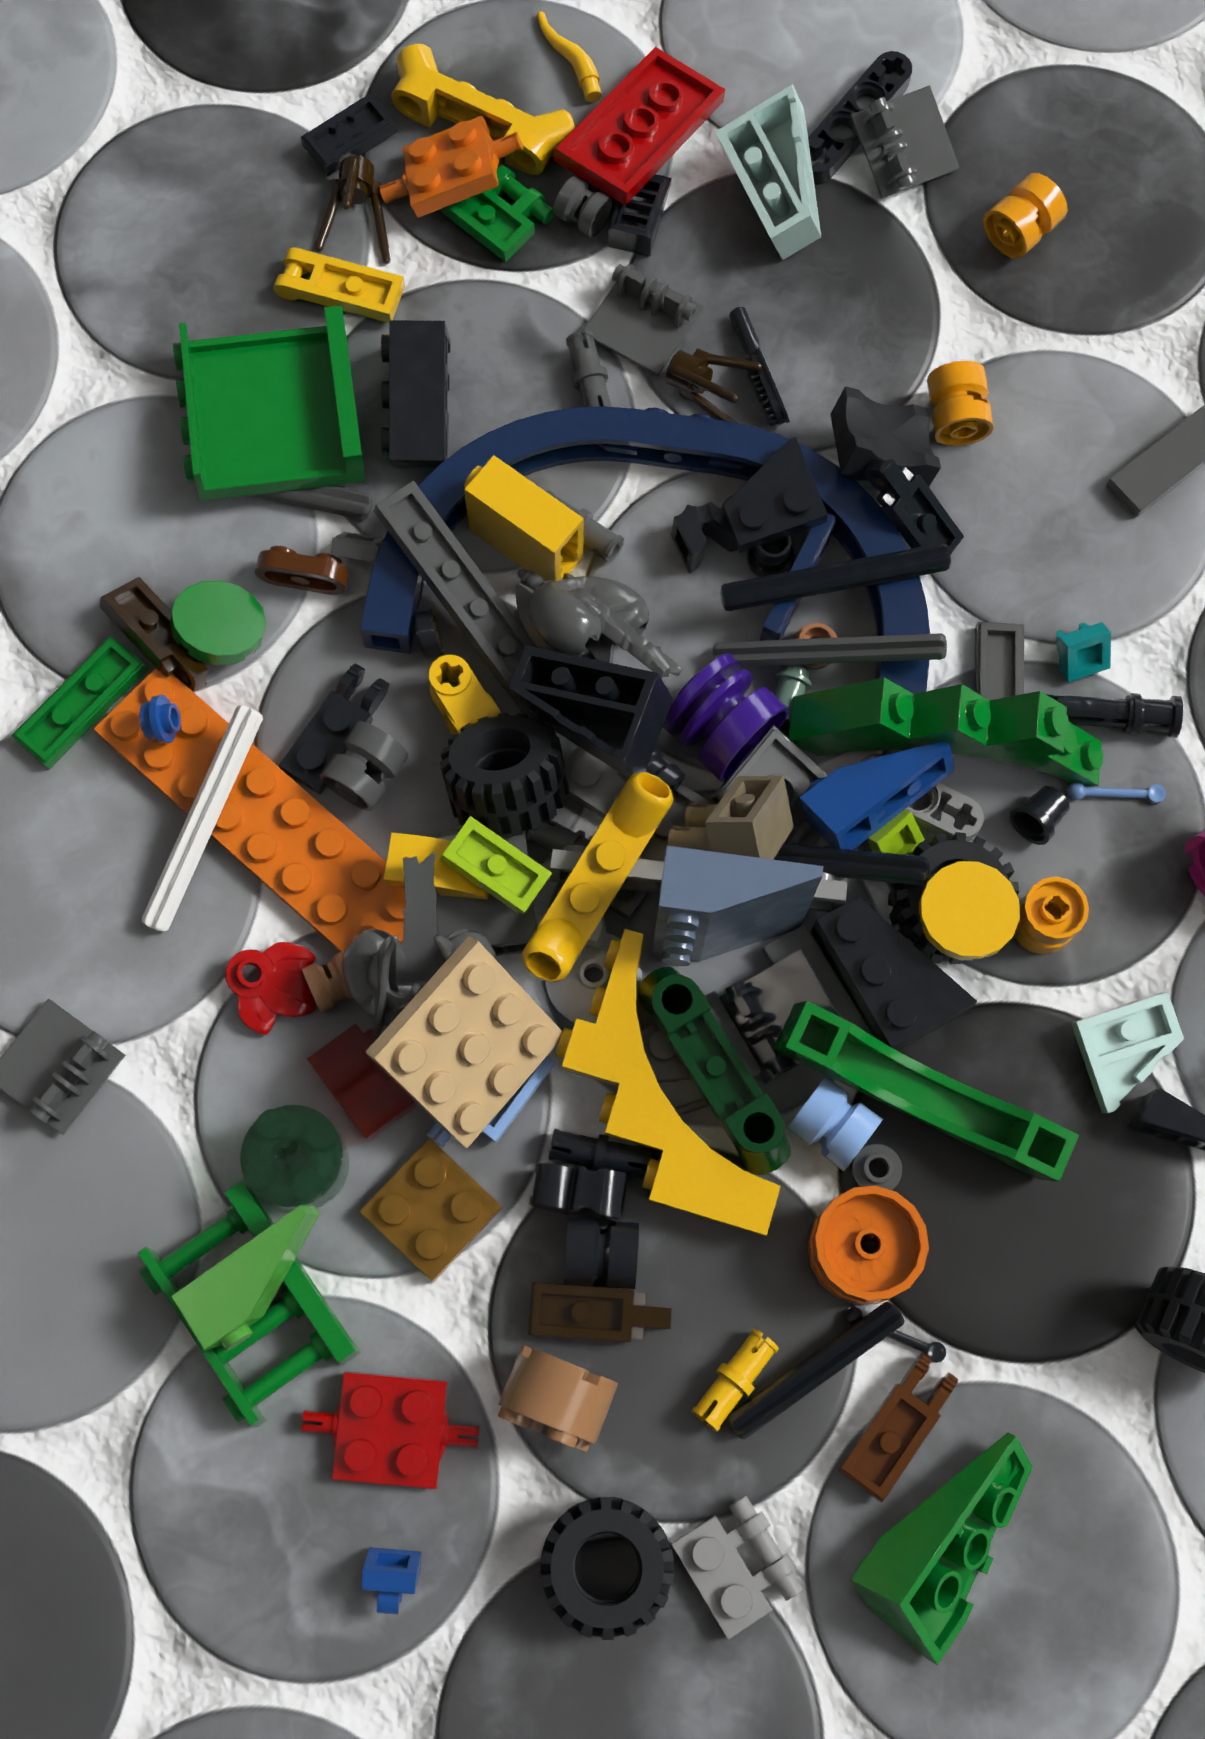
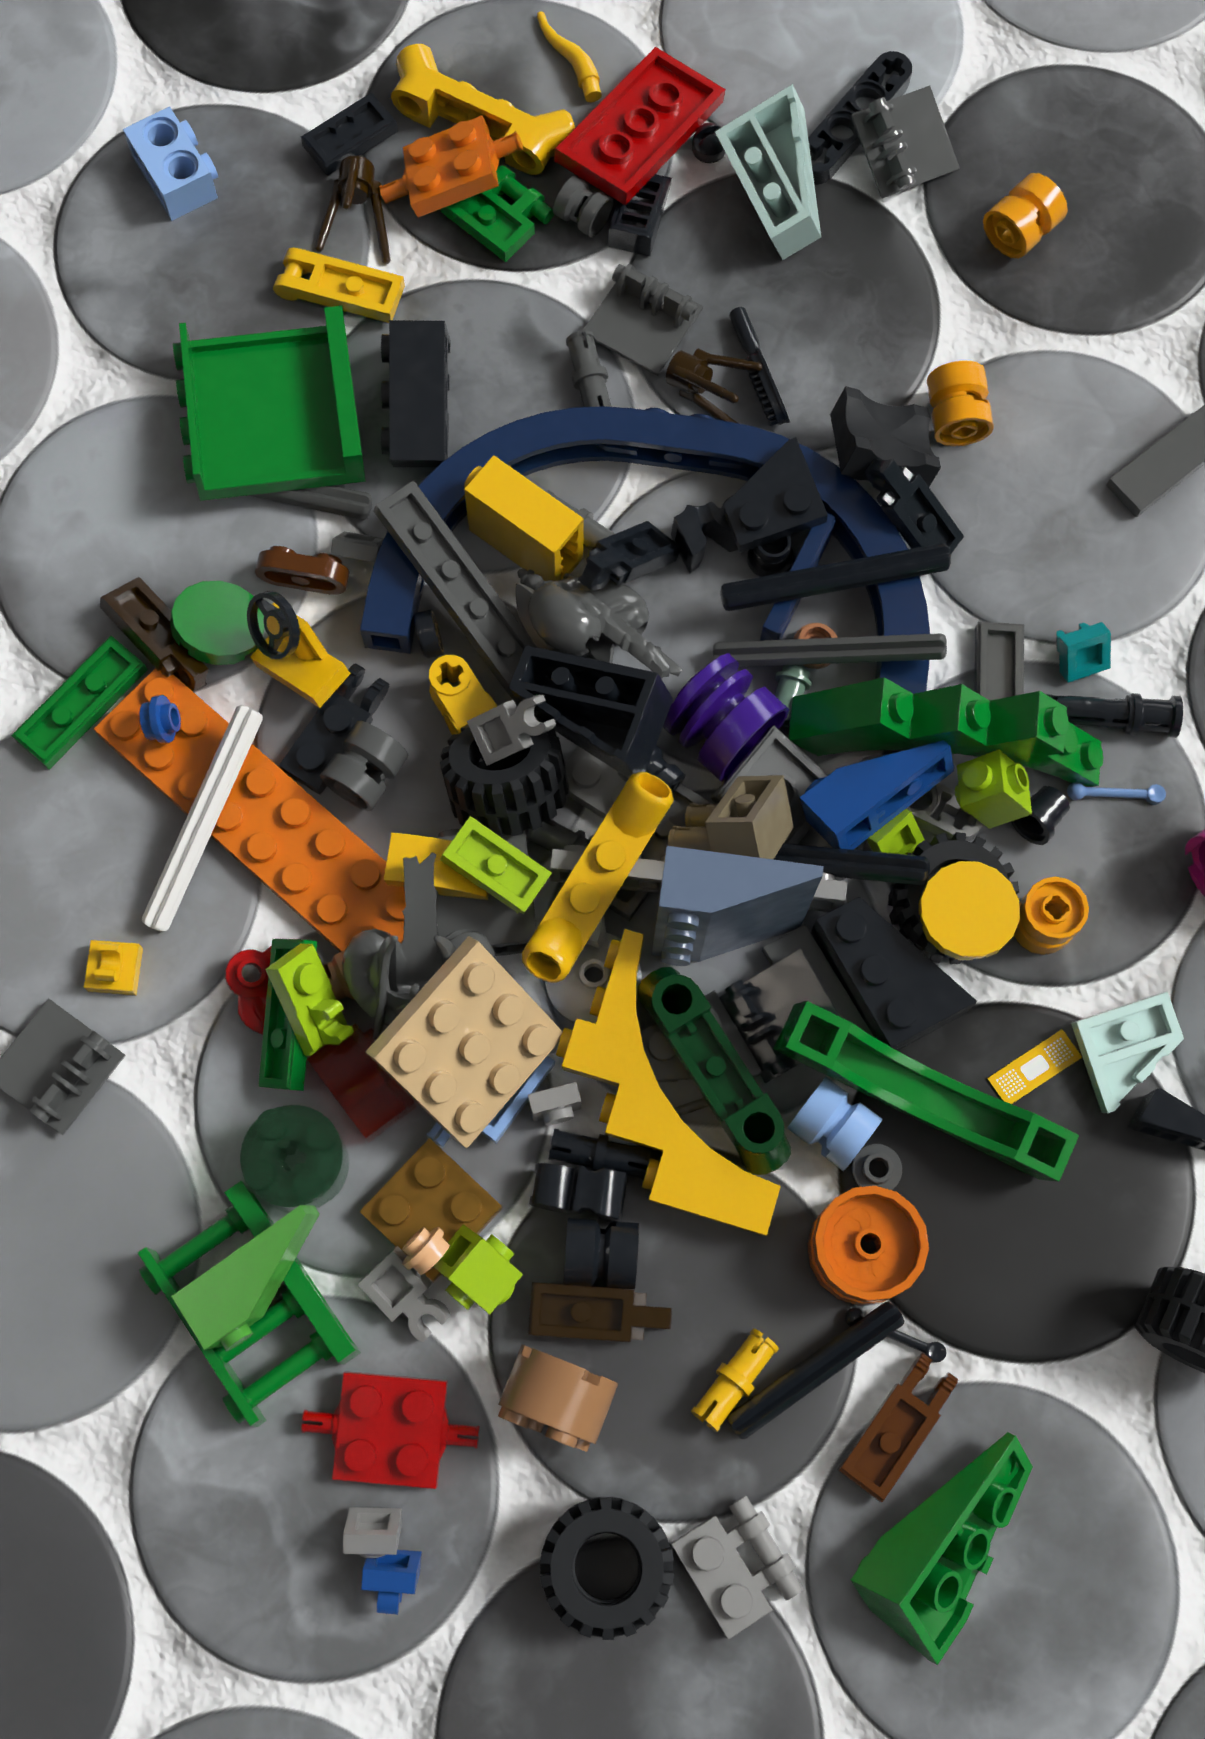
none -> yellow tile [84,940,143,995]
none -> light blue brick [123,106,218,221]
none -> yellow piece [247,591,351,708]
none -> green tile [258,939,317,1091]
none -> lime plate [265,943,354,1056]
none -> light grey plate [343,1507,402,1558]
none -> light grey plate [357,1246,450,1342]
none -> light nougat plate [402,1227,450,1275]
none -> lime brick [433,1224,523,1315]
none -> light grey plate [467,695,556,766]
none -> light grey plate [528,1082,581,1126]
none -> black hinge [578,521,682,591]
none -> black hinge [692,123,726,163]
none -> lime brick [955,749,1032,829]
none -> yellow sticker [987,1029,1082,1104]

